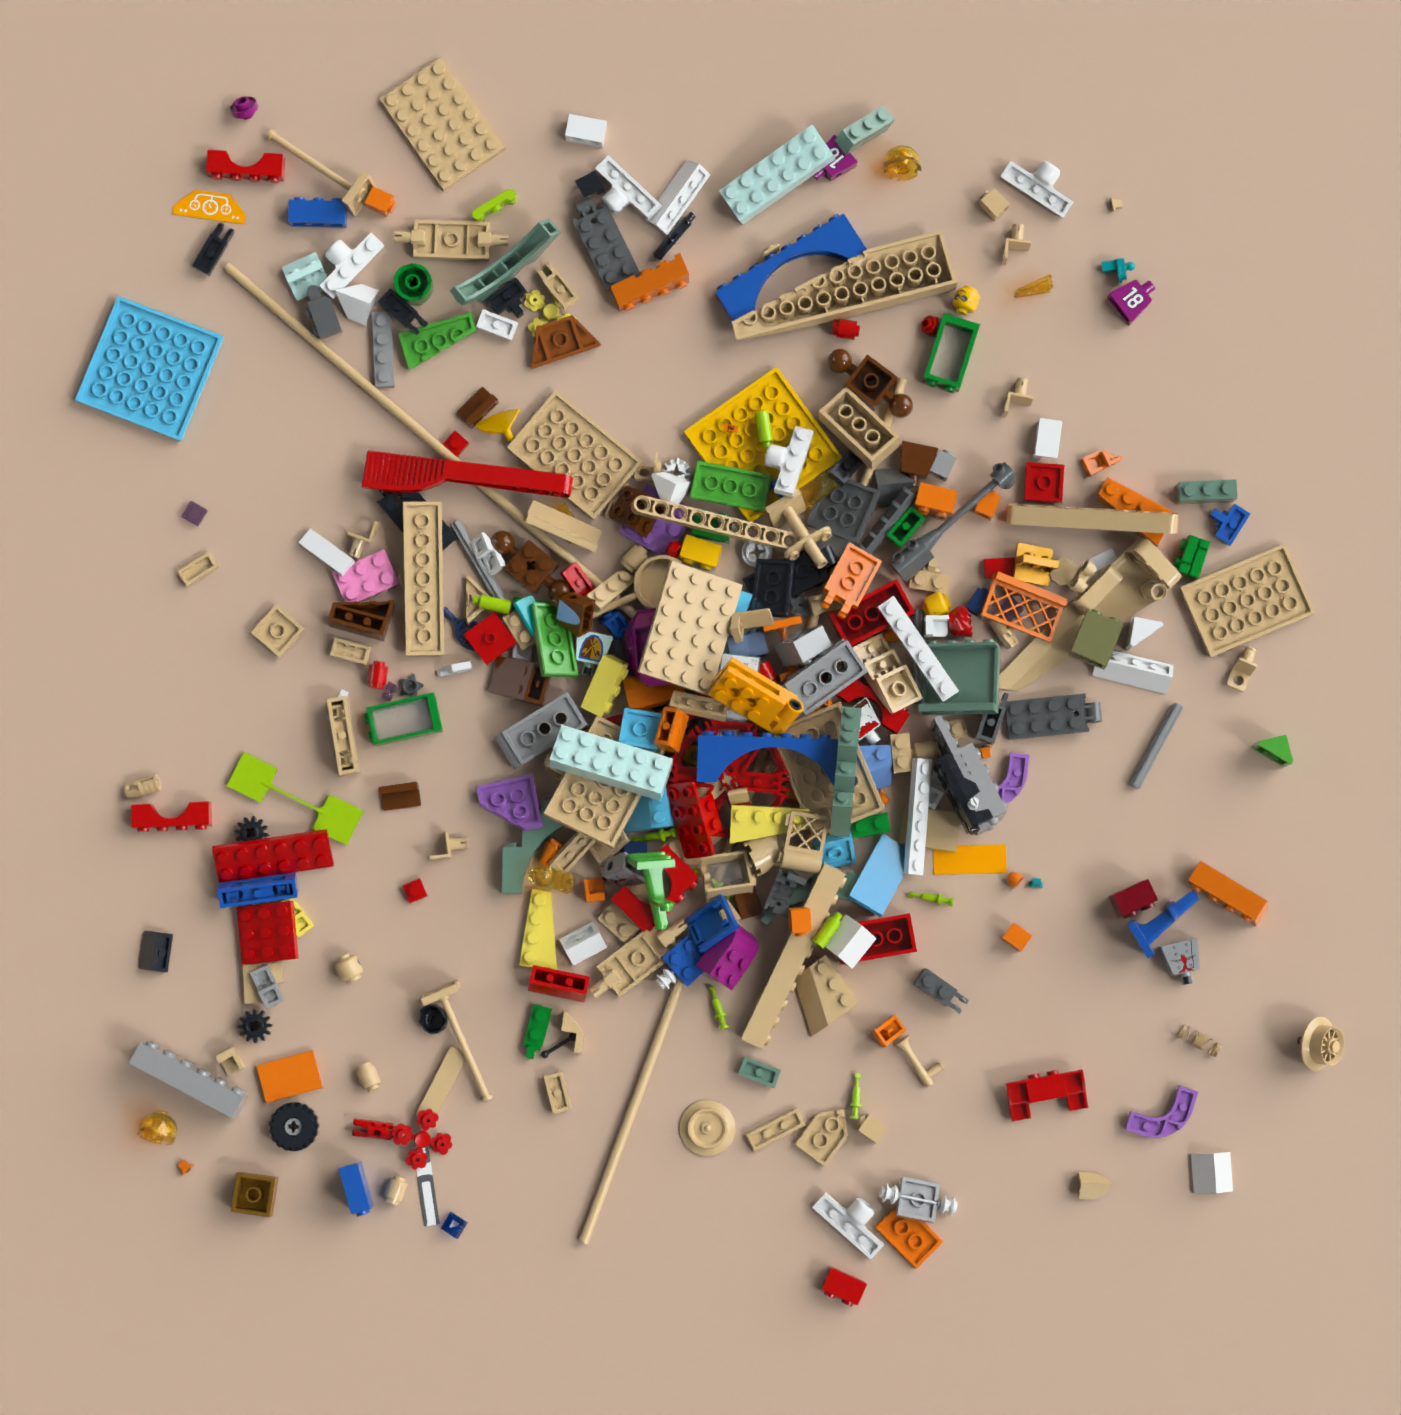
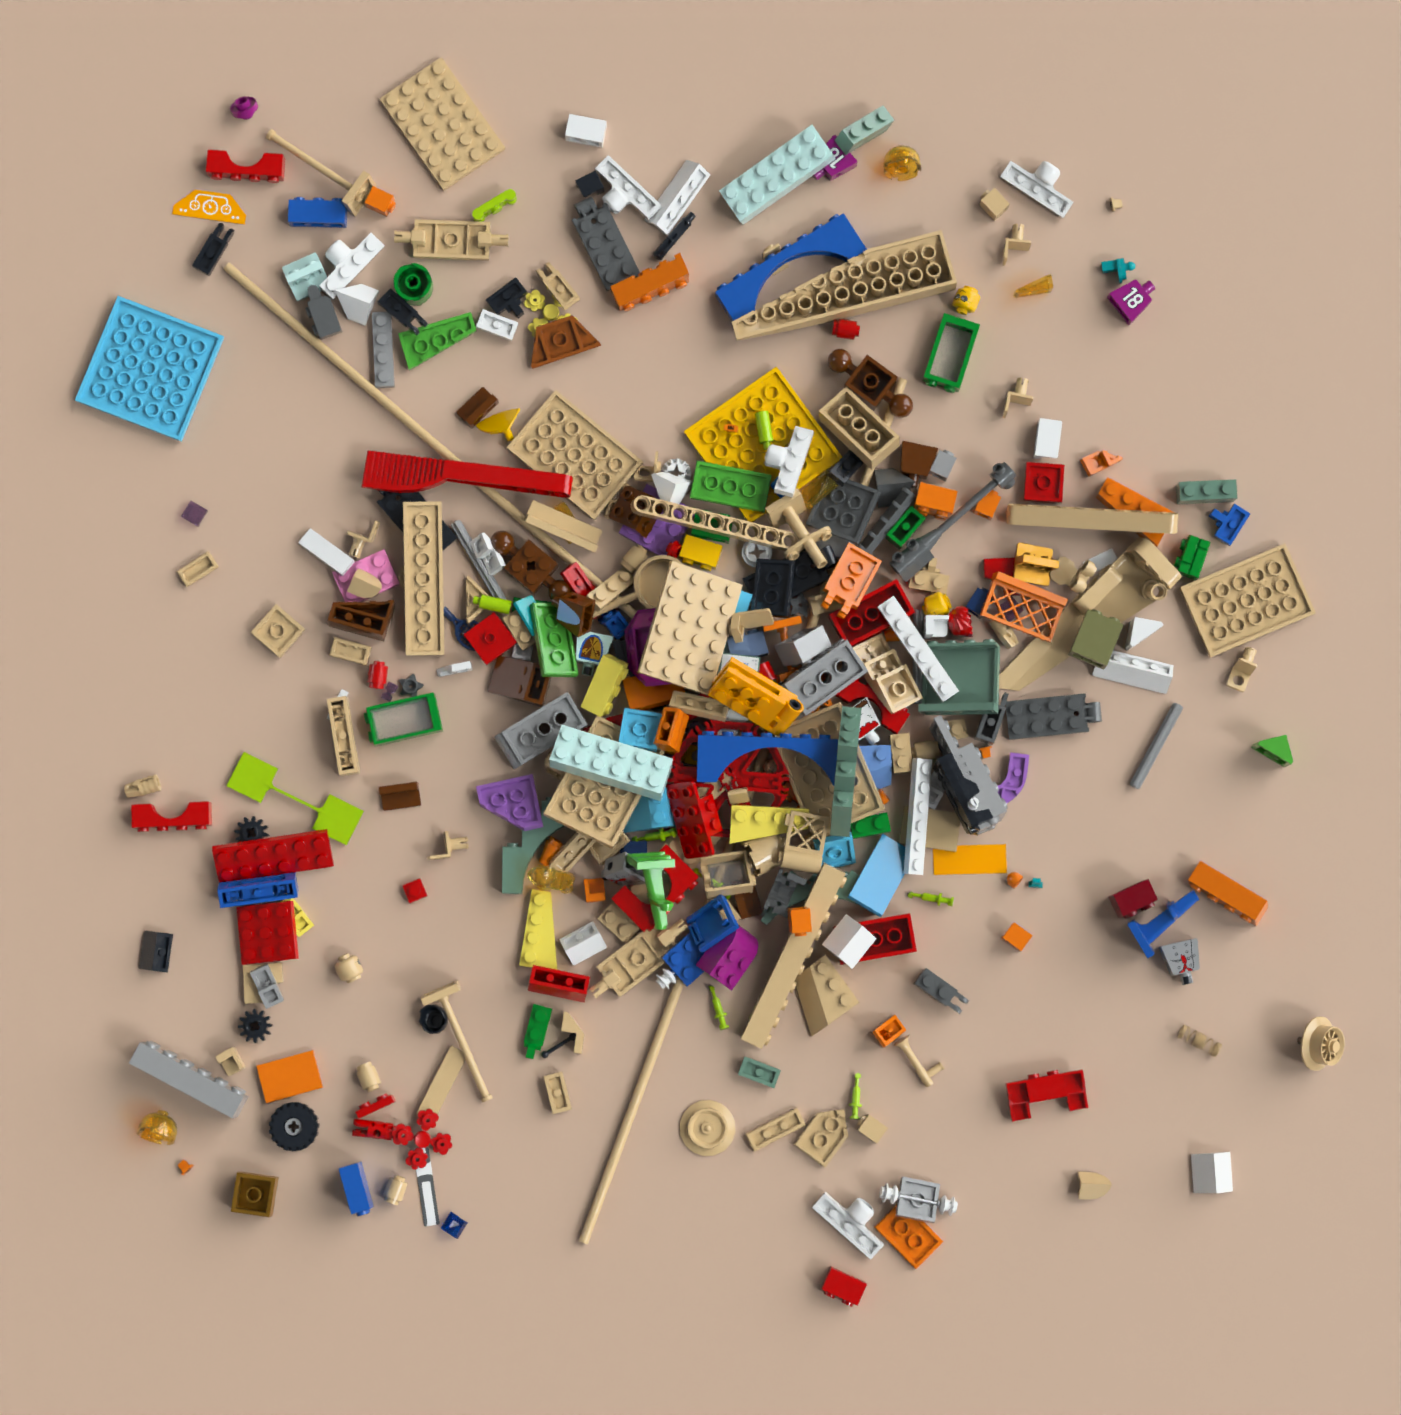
red plate [442,431,470,457] -> none
sand green arch [450,218,561,306] -> none
lime cylinder [812,911,842,949] -> none
red plate [921,315,938,337] -> none
medium lavender plate [1125,1086,1198,1138] -> none
none -> tan brick [347,568,382,598]
none -> red plate [356,1093,396,1119]

